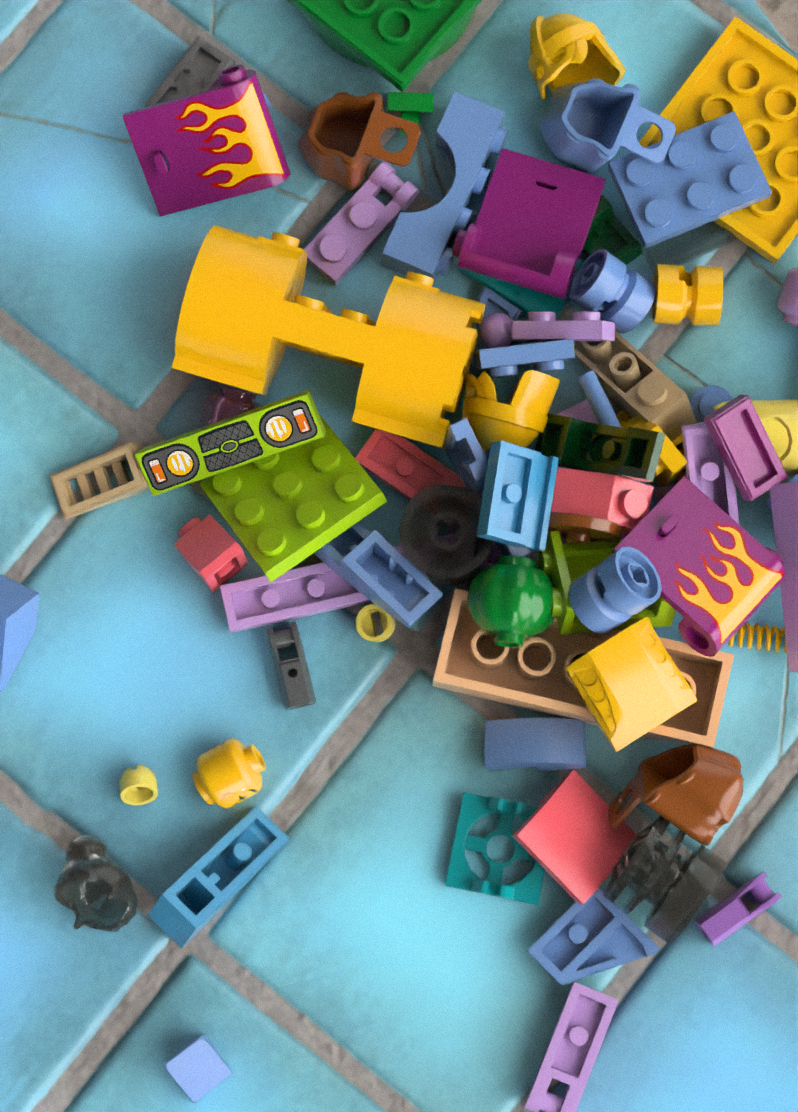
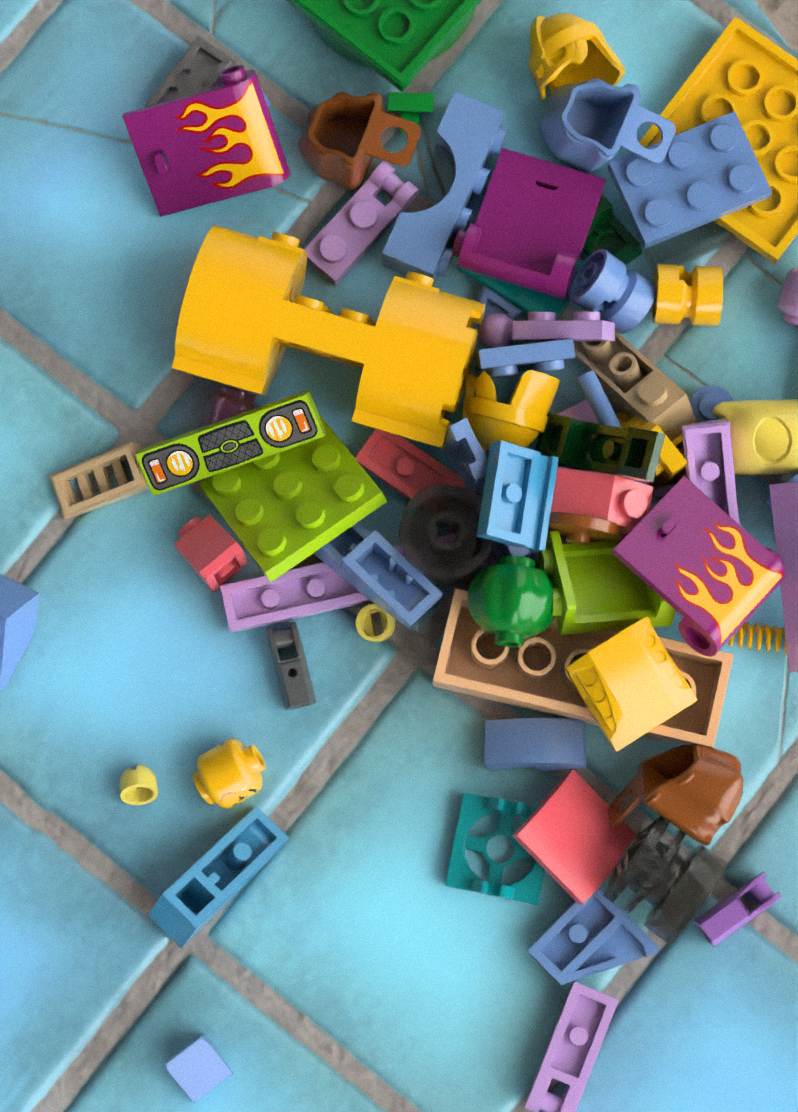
clear smoke piece [53,835,138,932] -> none
medium blue wheel [568,547,662,634] -> none
tile [703,394,788,501] -> none

